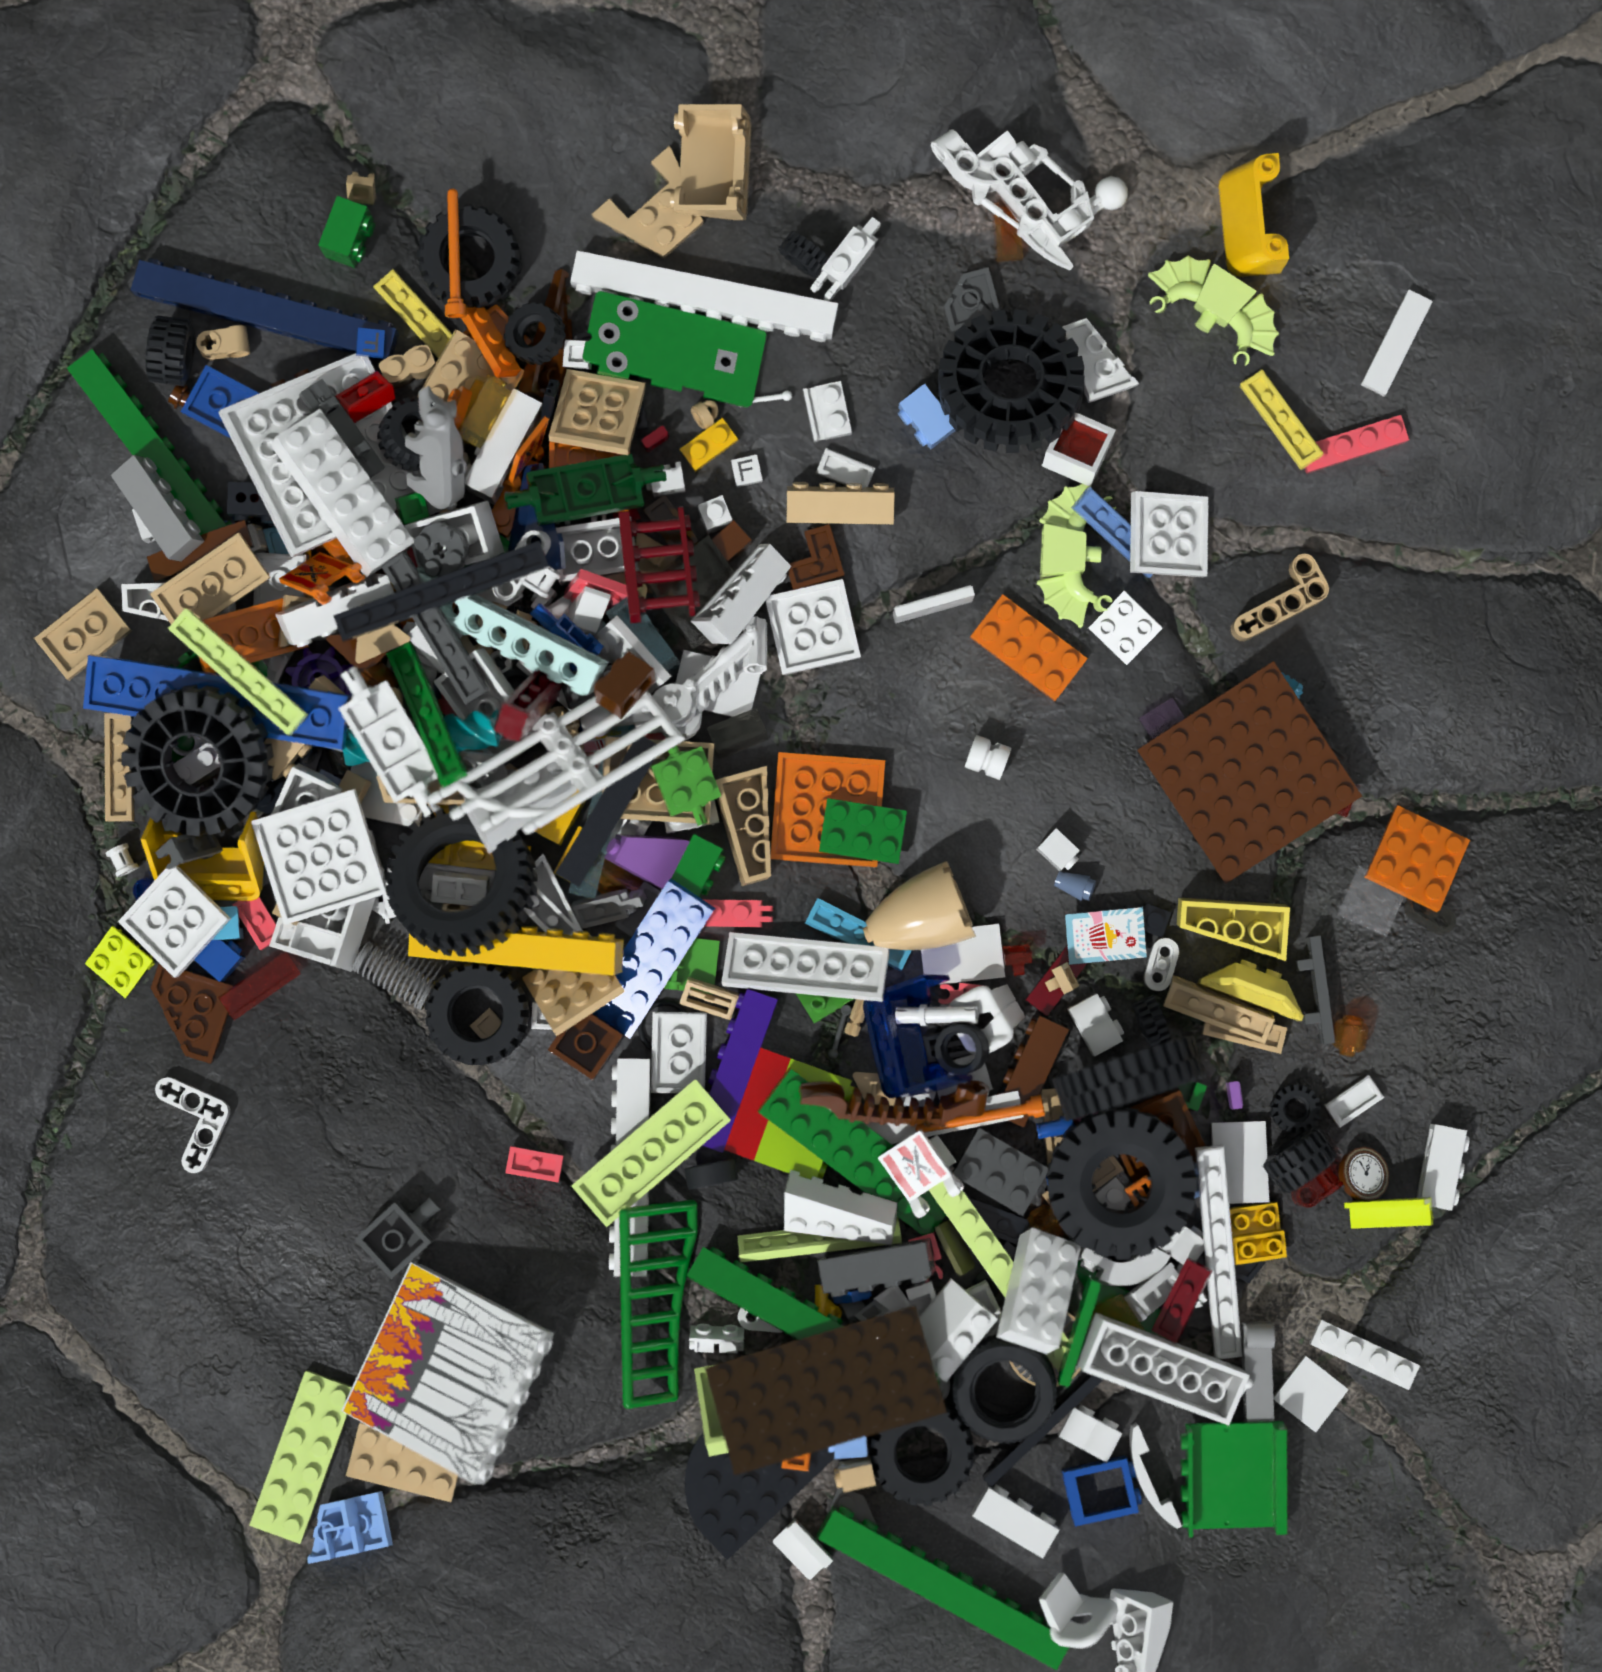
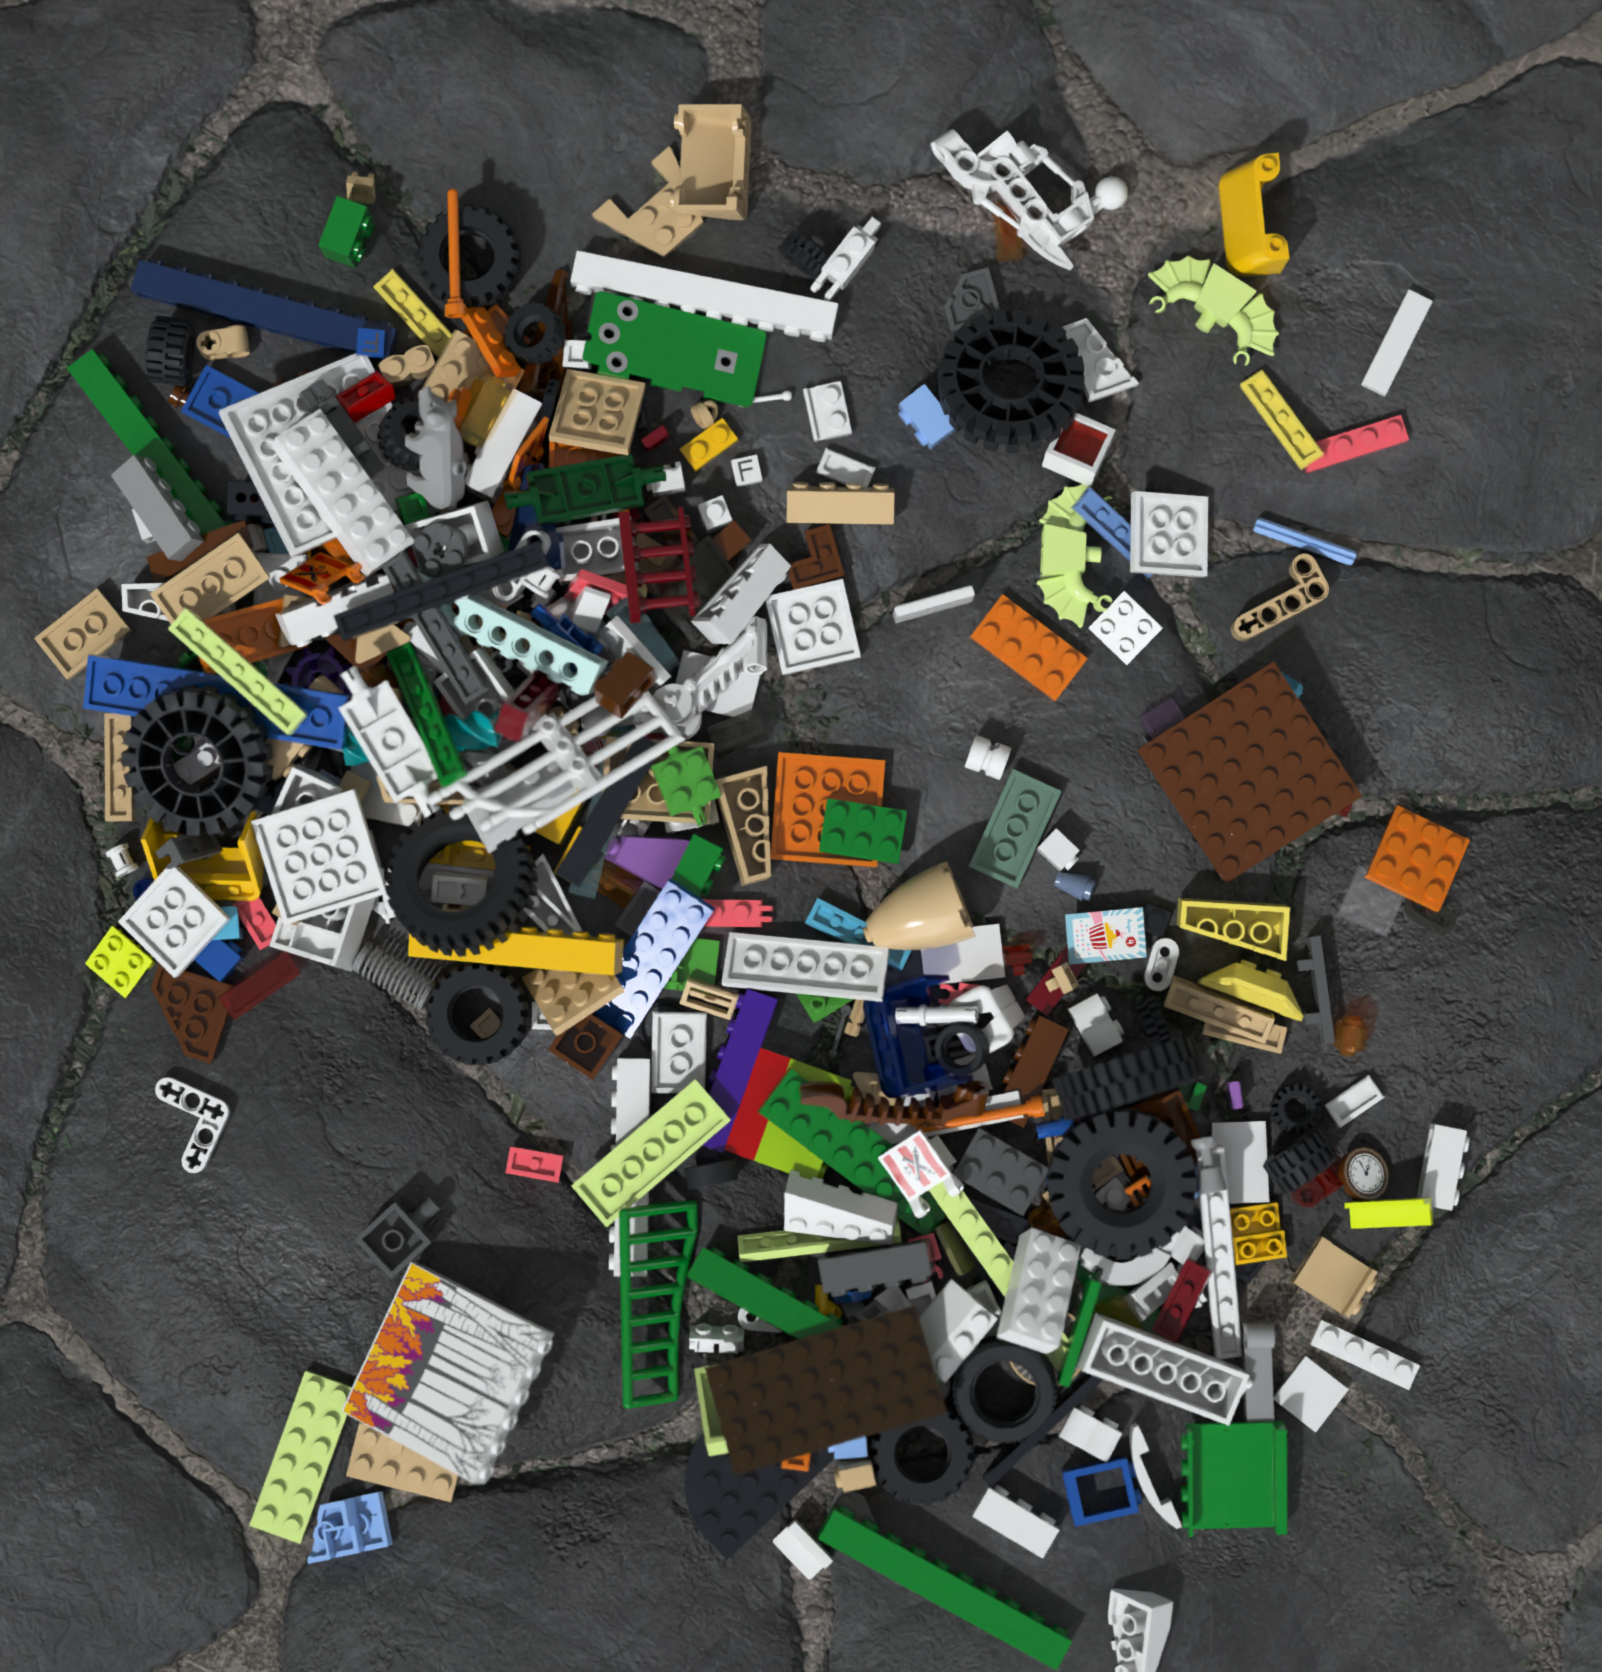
light grey hinge [571,889,647,929] -> none
white piece [1039,1573,1118,1648] -> none
none -> sand green plate [968,769,1062,889]
none -> light grey piece [1191,1136,1228,1195]
none -> light blue axle [1254,518,1356,565]
none -> tan panel [1290,1235,1378,1318]

